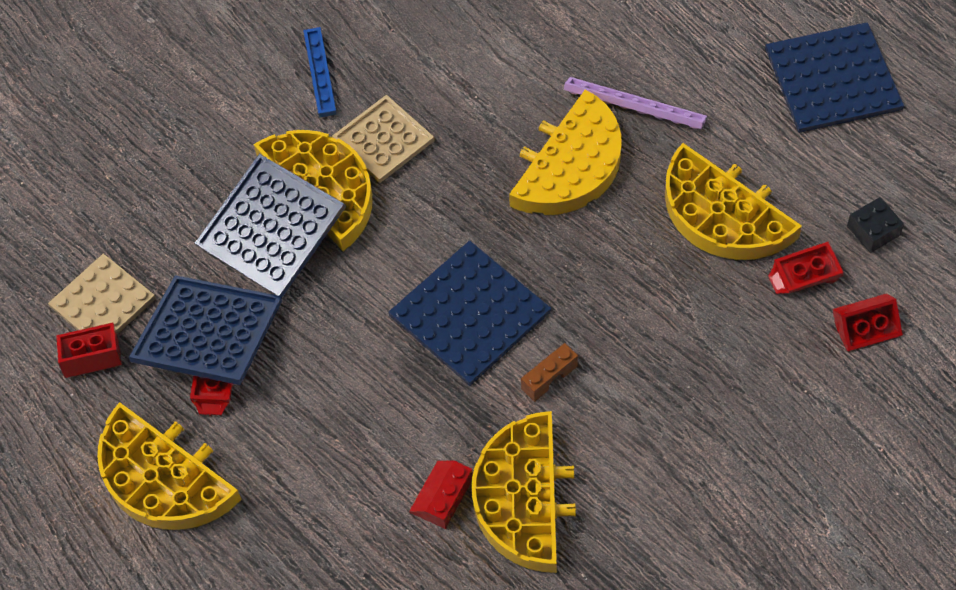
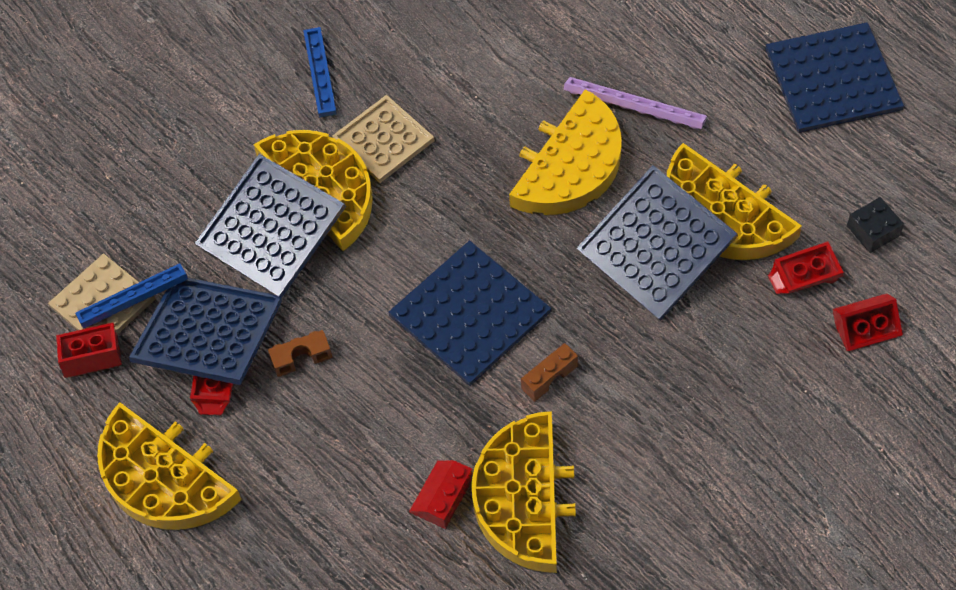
none -> blue plate [75,263,188,329]
none -> dark orange arch [268,330,333,377]
none -> plate [577,165,738,321]

